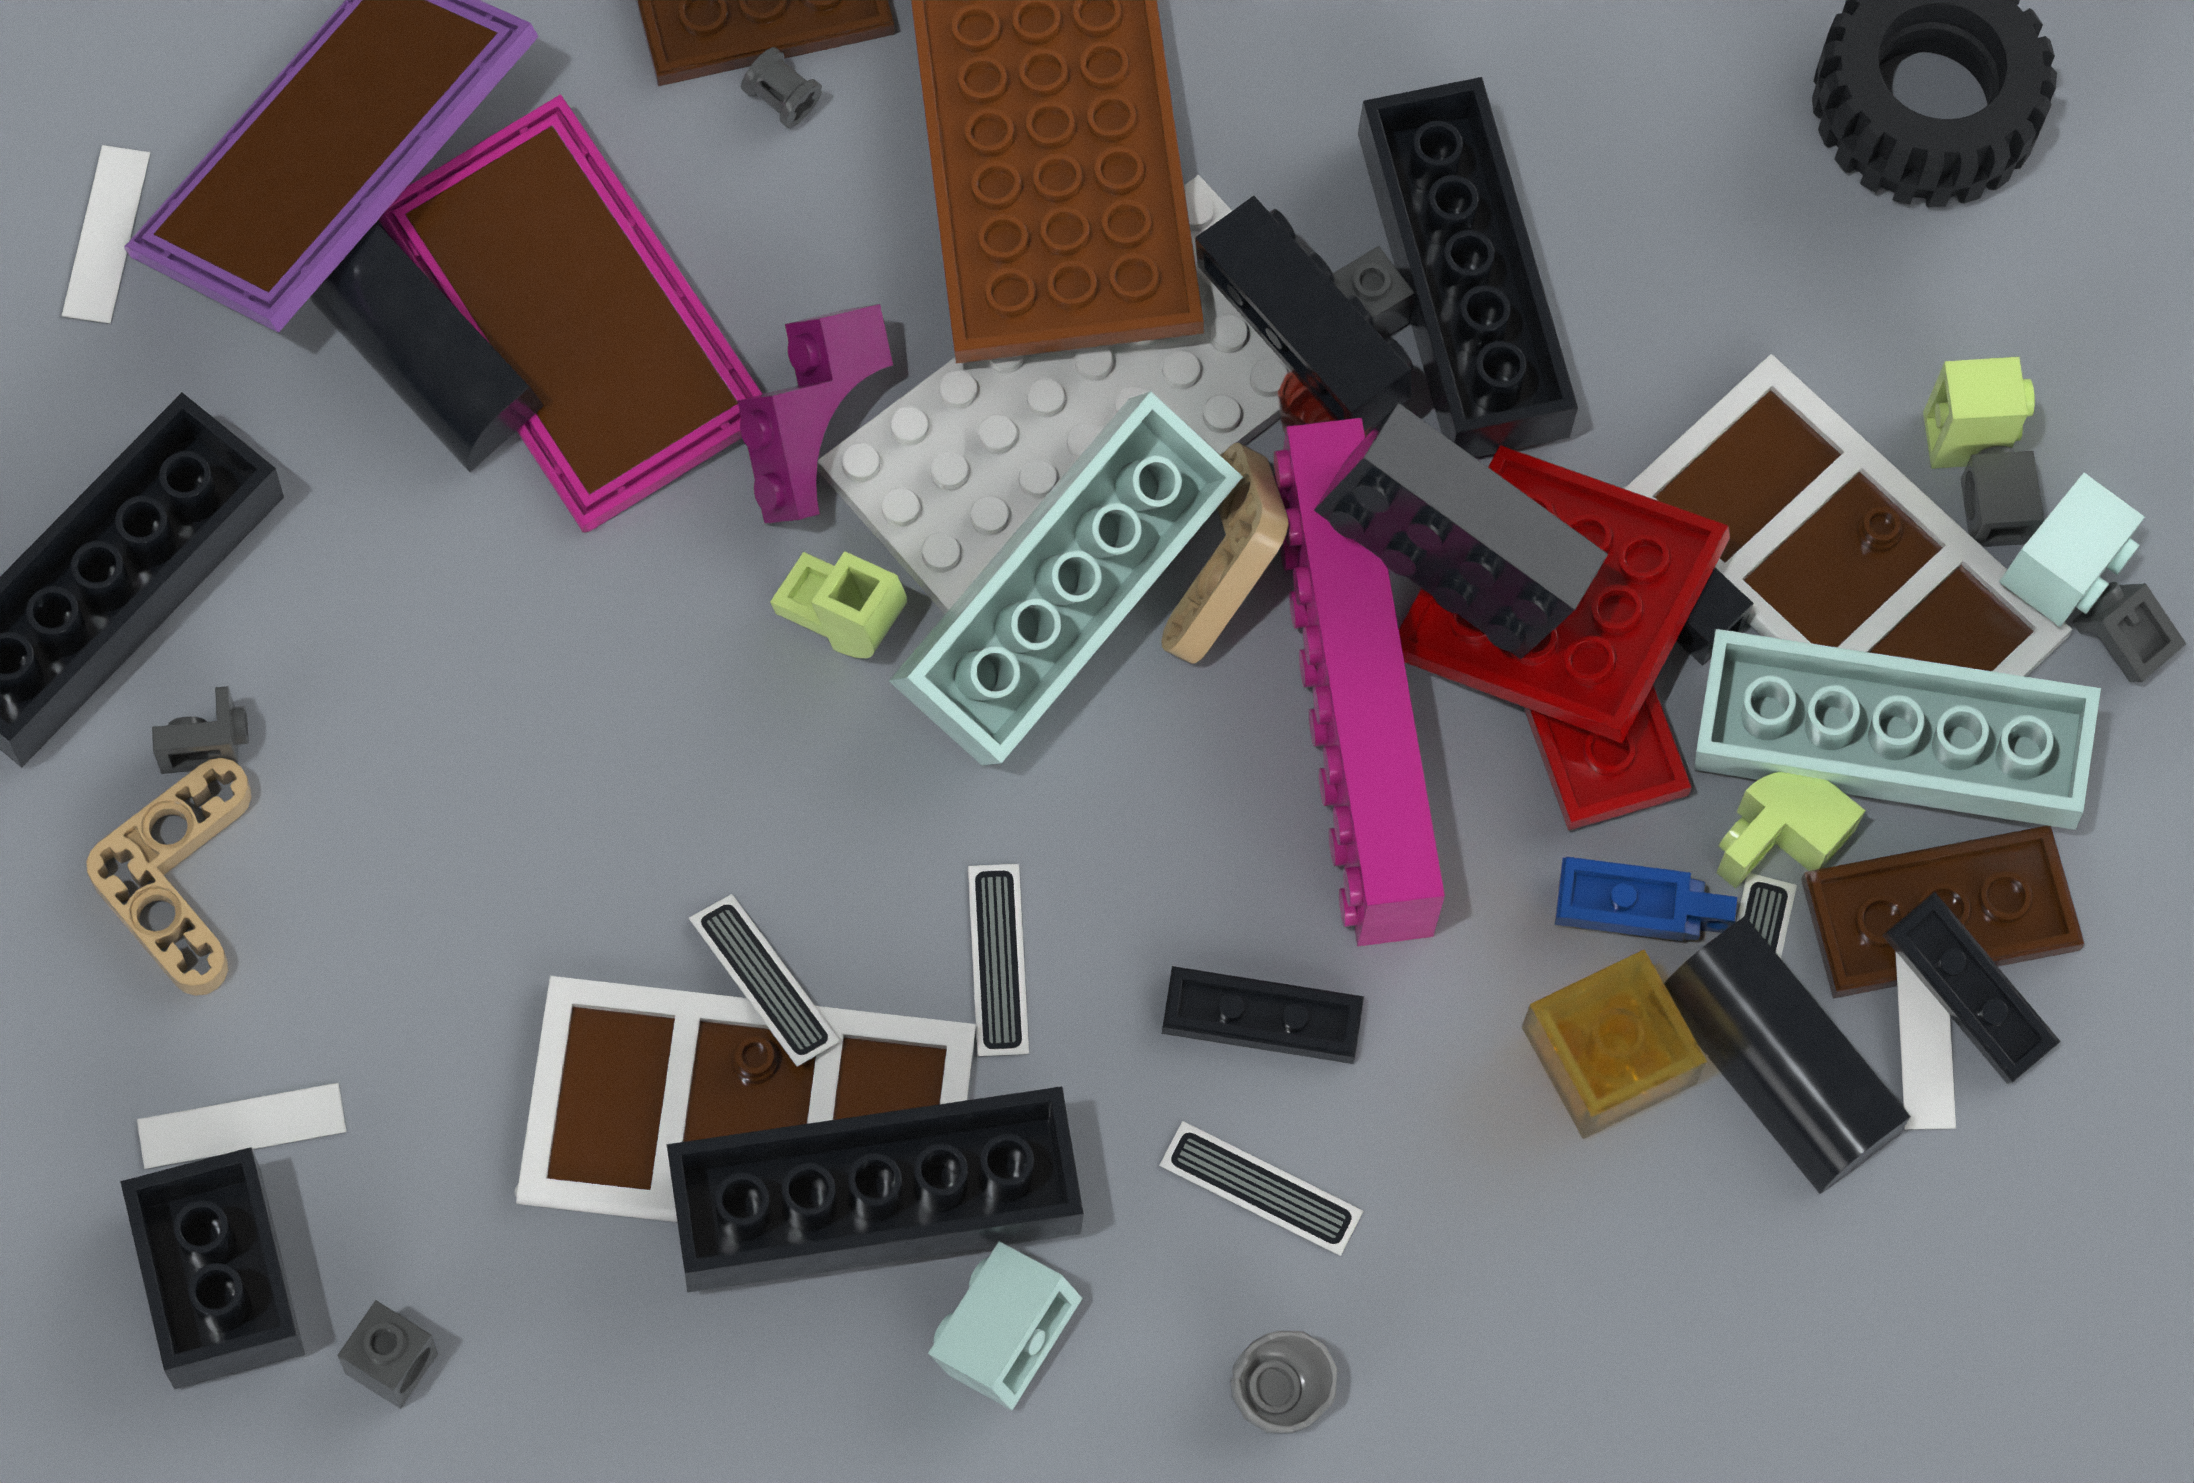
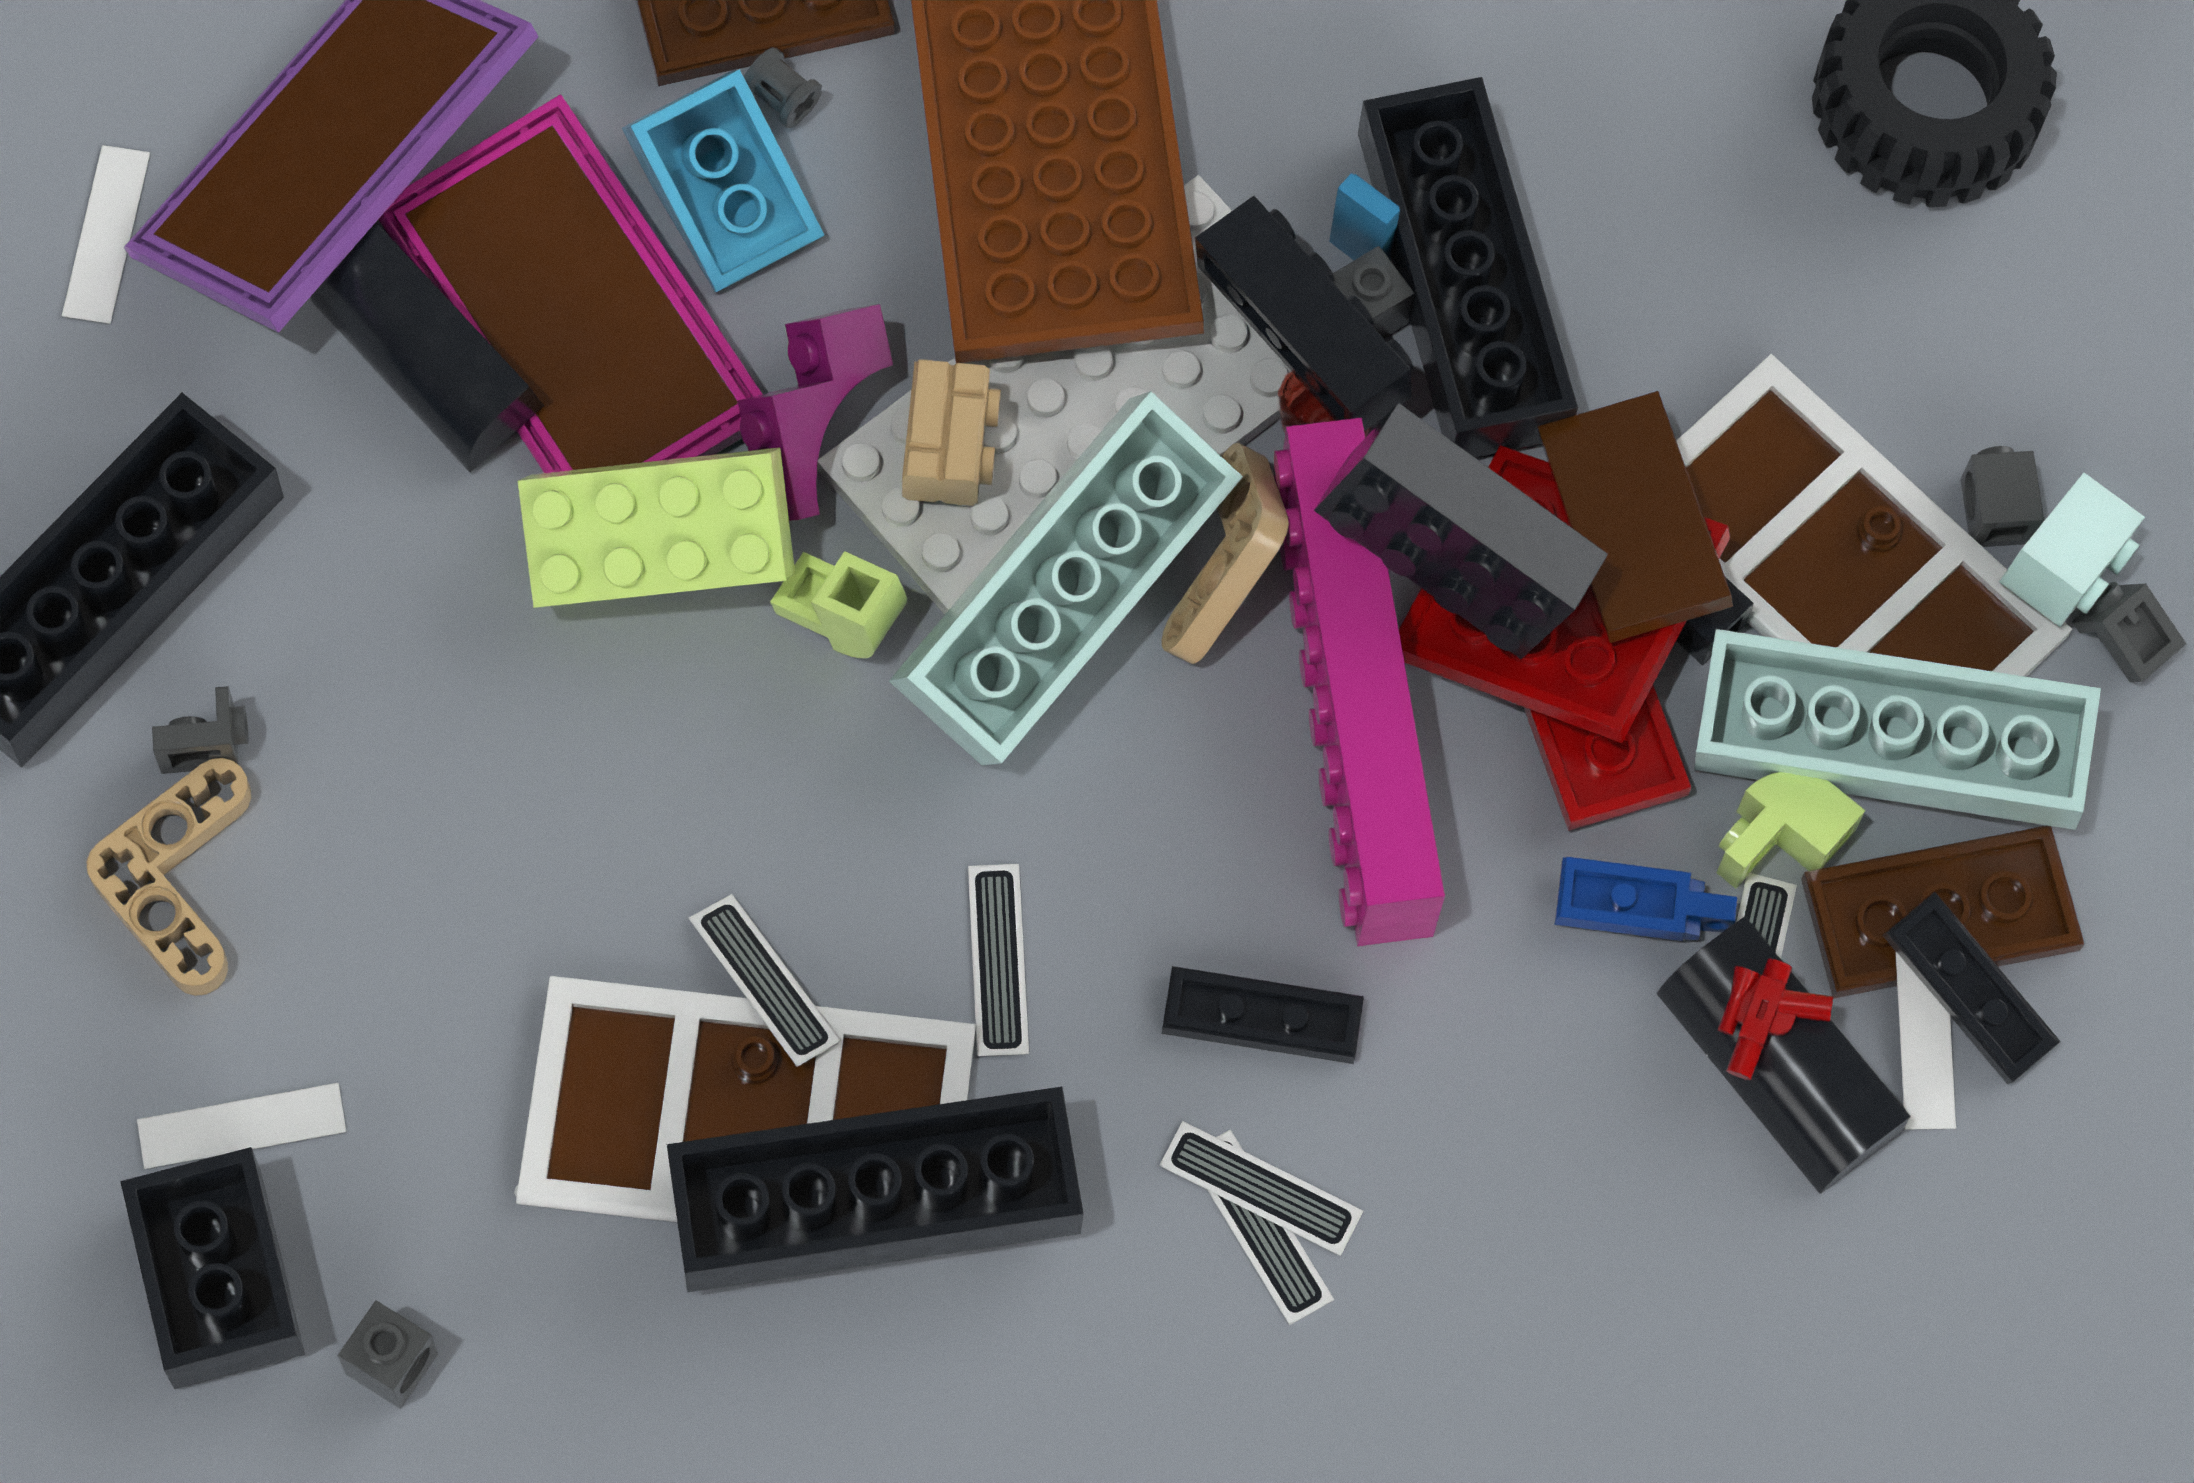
light aqua brick [928,1241,1083,1410] -> none
light grey hair [1230,1331,1337,1433] -> none
clear yellow brick [1522,949,1707,1139] -> none
yellowish green brick [1923,357,2035,469] -> none
none -> yellowish green brick [518,448,795,608]
none -> medium azure slope [622,69,825,292]
none -> tan brick [902,359,1001,506]
none -> sticker [1208,1129,1334,1325]
none -> dark azure tile [1329,173,1400,261]
none -> reddish brown tile [1538,391,1733,643]
none -> red piece [1718,958,1833,1080]

